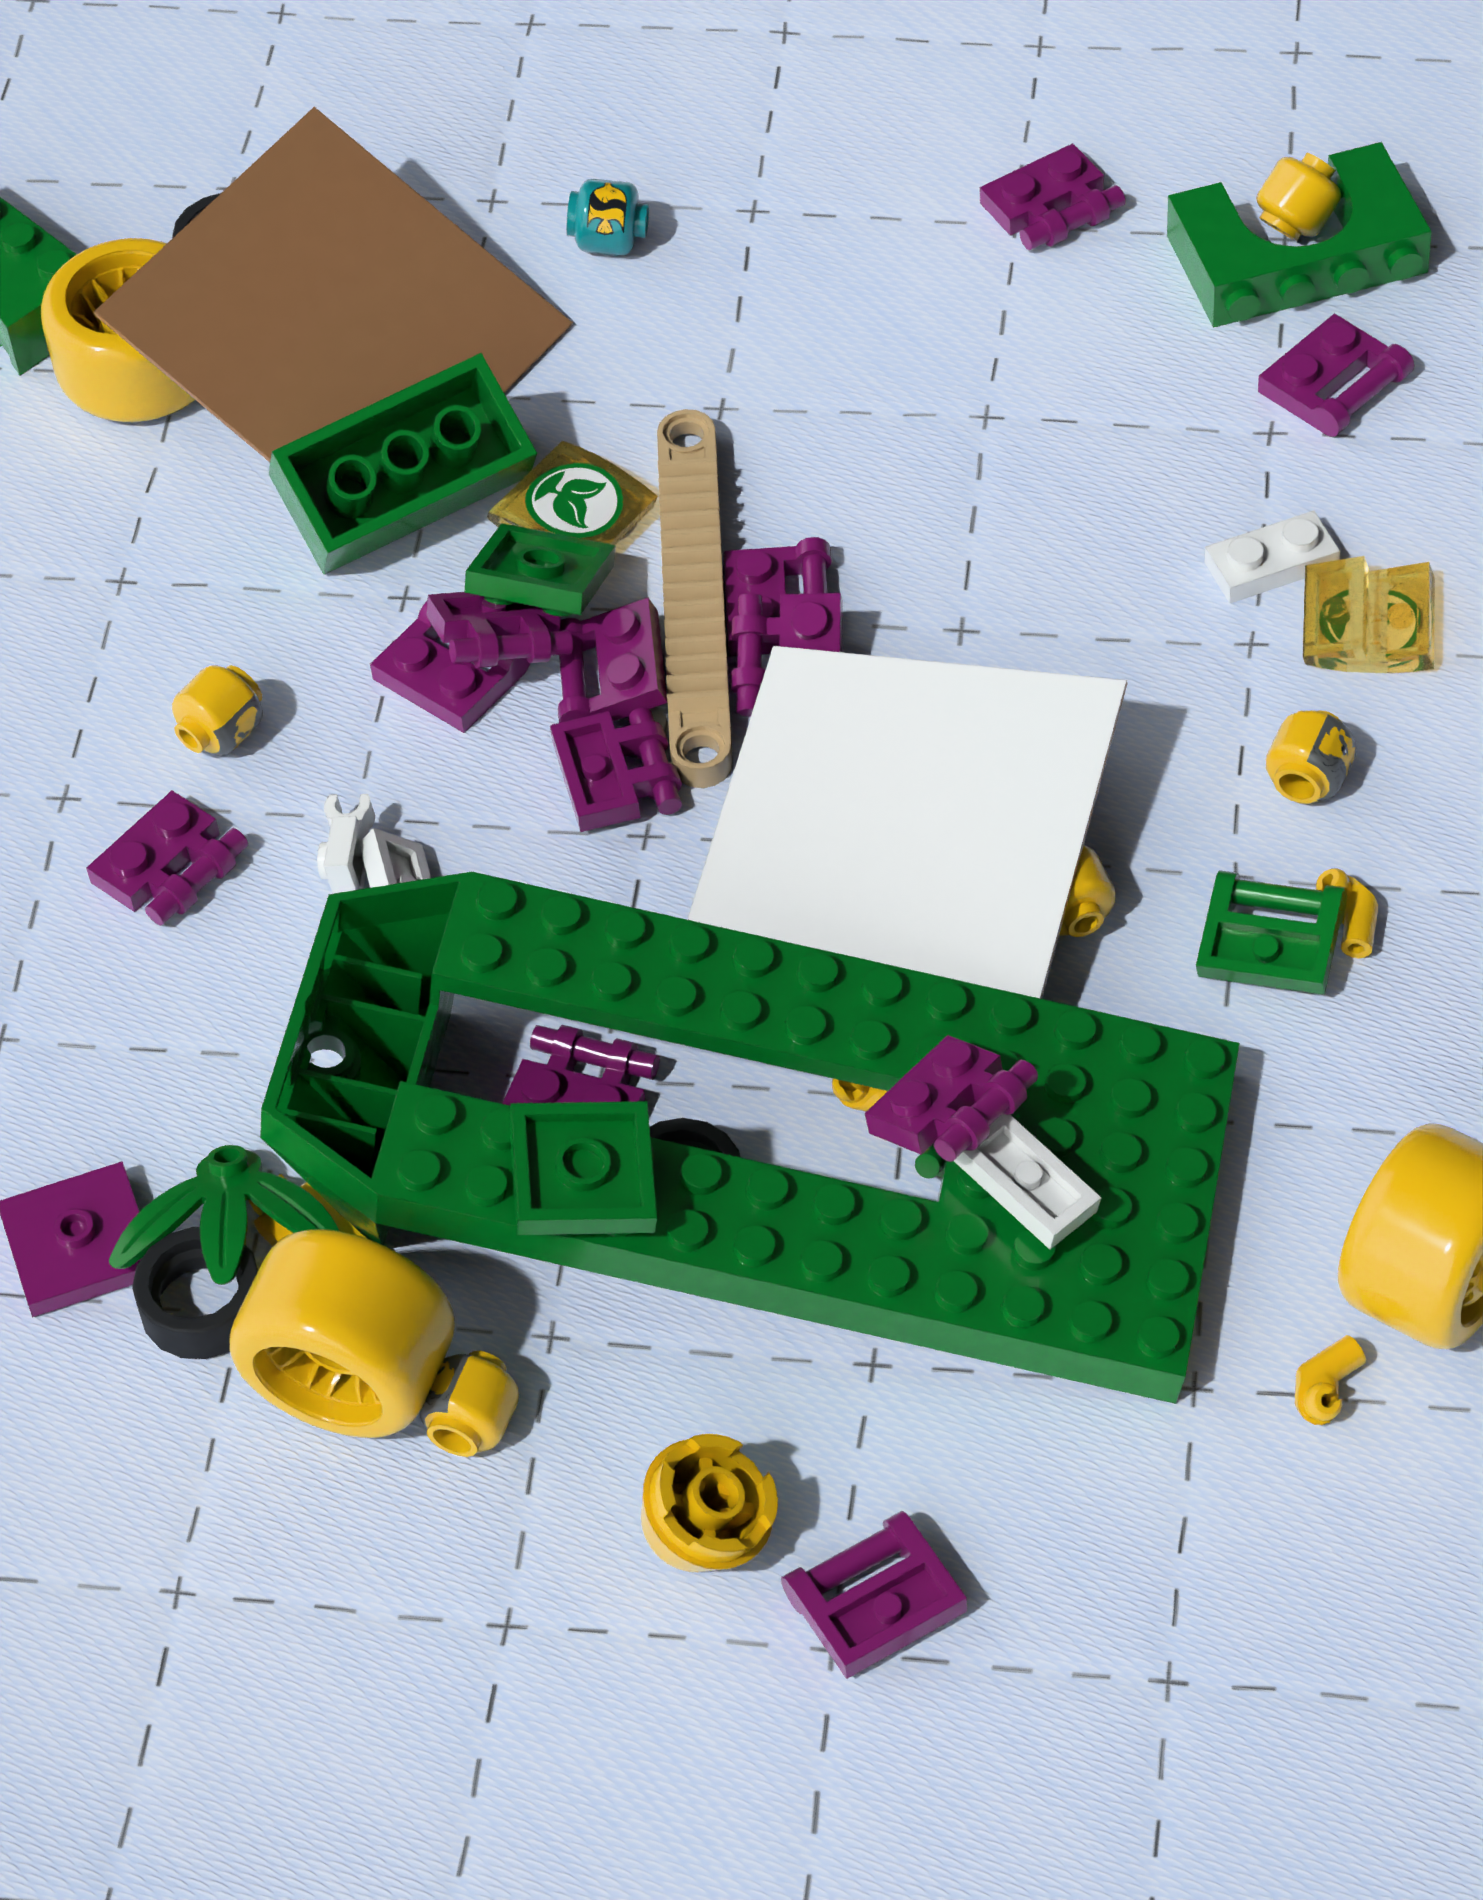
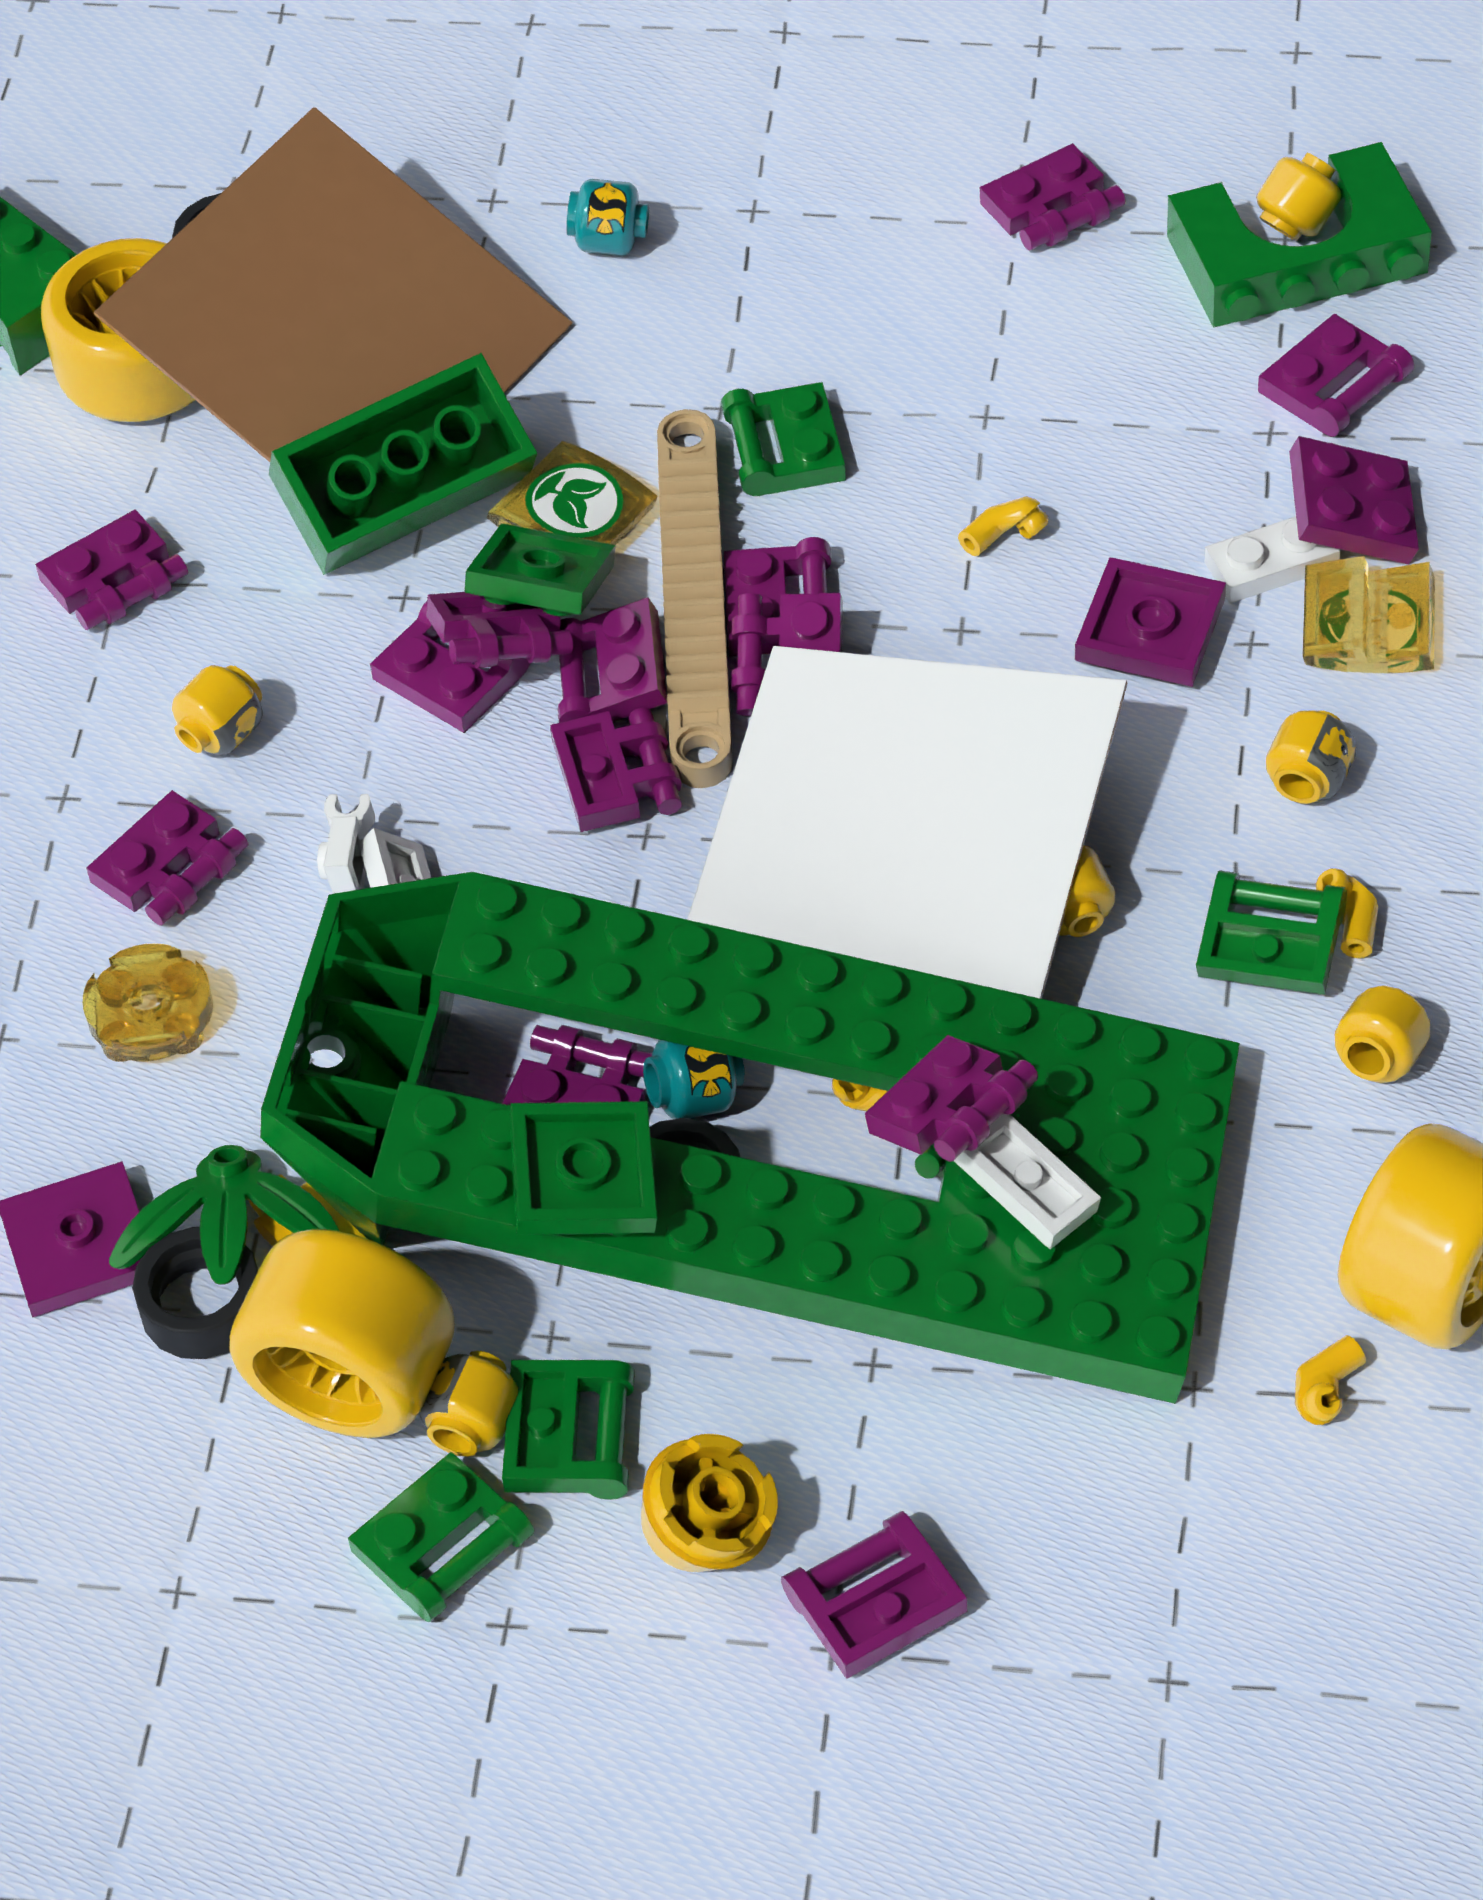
none -> magenta plate [35,509,188,630]
none -> clear yellow plate [82,944,213,1062]
none -> green plate [348,1452,535,1622]
none -> green plate [502,1360,635,1500]
none -> teal head [643,1040,745,1119]
none -> green plate [721,382,846,496]
none -> yellow arm [958,496,1049,556]
none -> magenta plate [1075,557,1226,687]
none -> magenta plate [1289,436,1419,565]
none -> yellow head [1334,985,1430,1083]

